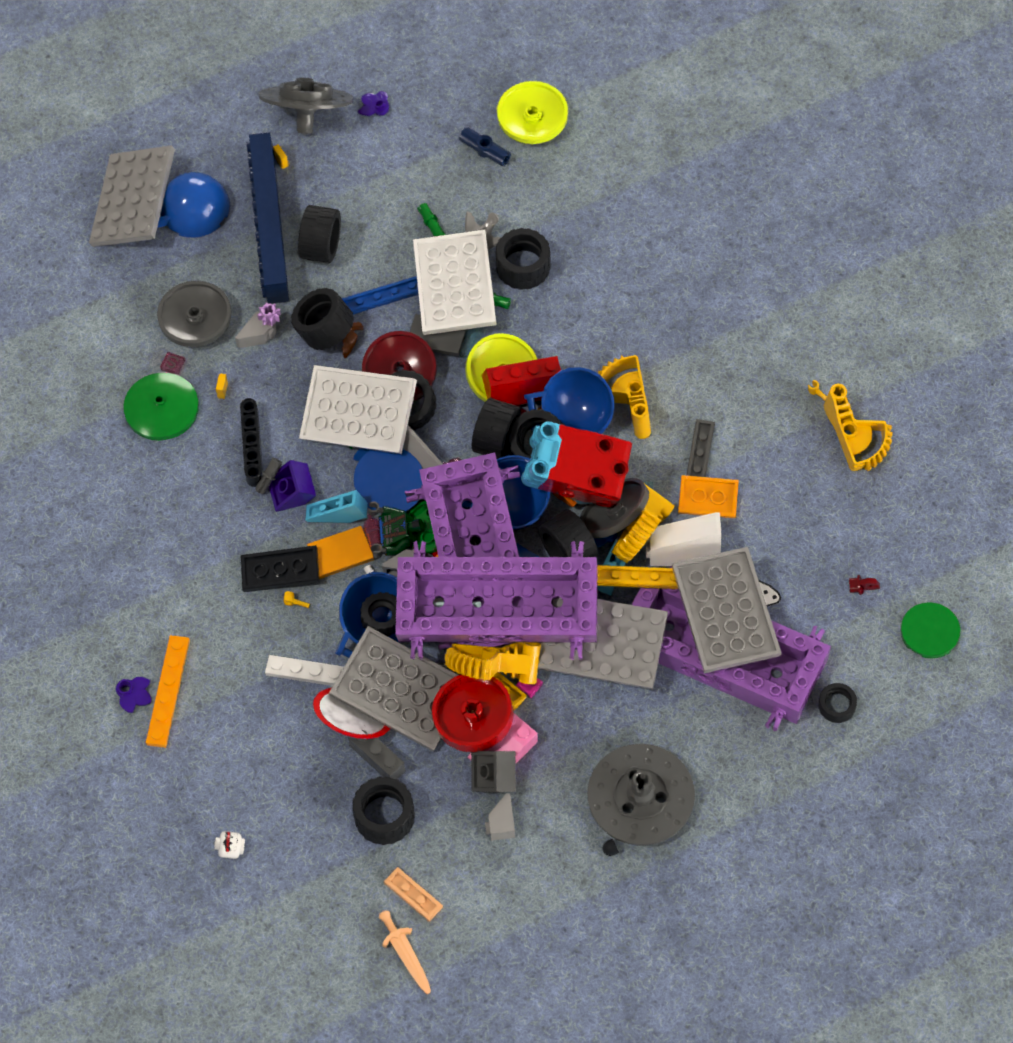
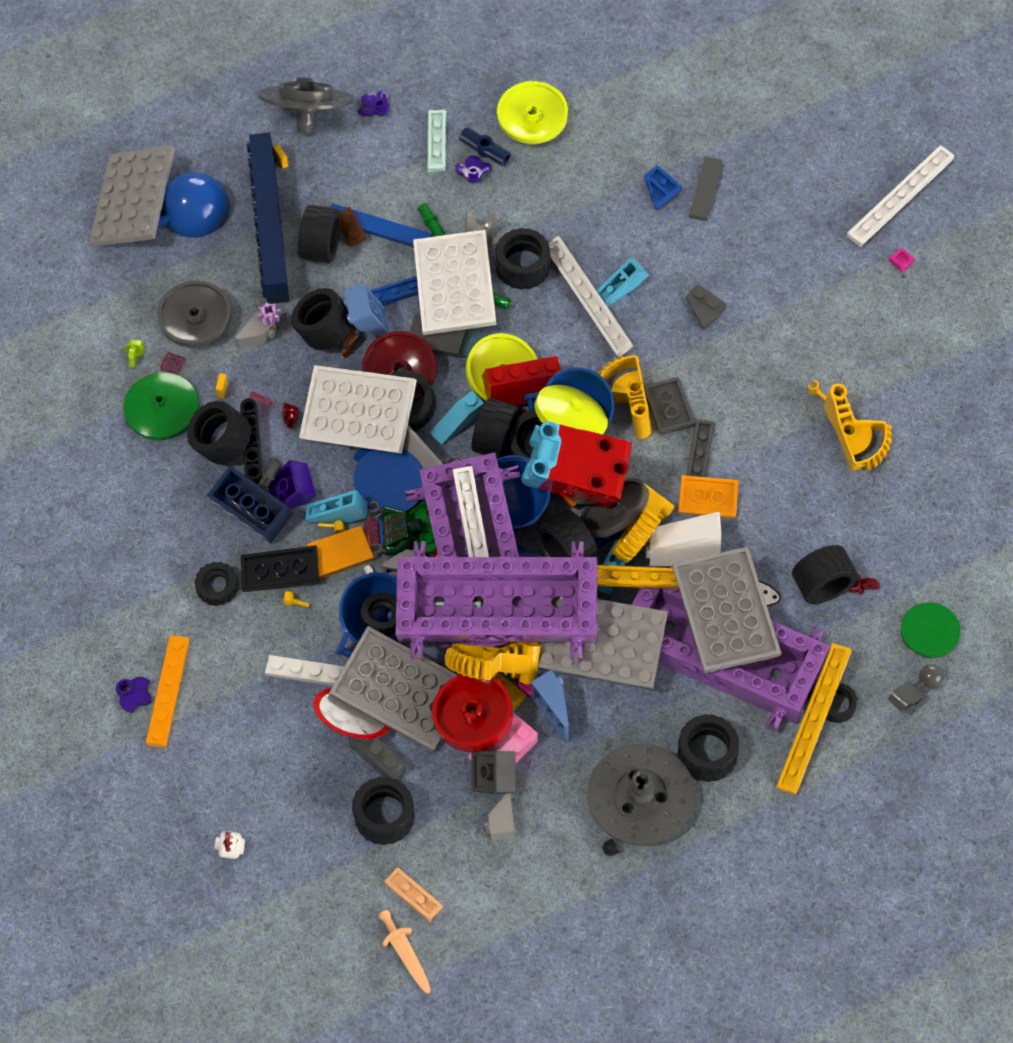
none -> lime piece [125,340,144,367]
none -> black tyre [187,401,251,465]
none -> black tyre [195,562,239,606]
none -> dark blue brick [207,466,294,543]
none -> clear pink tile [249,391,272,408]
none -> dark red piece [282,402,298,429]
none -> yellow hand [318,520,345,534]
none -> blue tile [330,203,433,248]
none -> reddish brown plate [340,207,368,247]
none -> medium blue slope [343,283,390,336]
none -> light aqua tile [428,110,446,172]
none -> medium azure slope [430,391,484,446]
none -> white plate [452,466,489,605]
none -> dark purple plate [455,155,491,183]
none -> medium blue slope [531,670,569,743]
none -> neon yellow dish [535,385,608,434]
none -> white plate [549,236,634,357]
none -> medium azure slope [596,257,649,306]
none -> blue wing [644,165,682,210]
none -> dark grey tile [644,377,695,436]
none -> black tyre [678,714,739,782]
none -> dark grey wing [686,284,726,330]
none -> dark grey tile [689,156,723,221]
none -> yellow tile [776,643,852,795]
none -> black tyre [792,545,858,604]
none -> white plate [847,145,954,247]
none -> dark grey beam [888,664,944,713]
none -> dark pink tile [889,248,915,272]

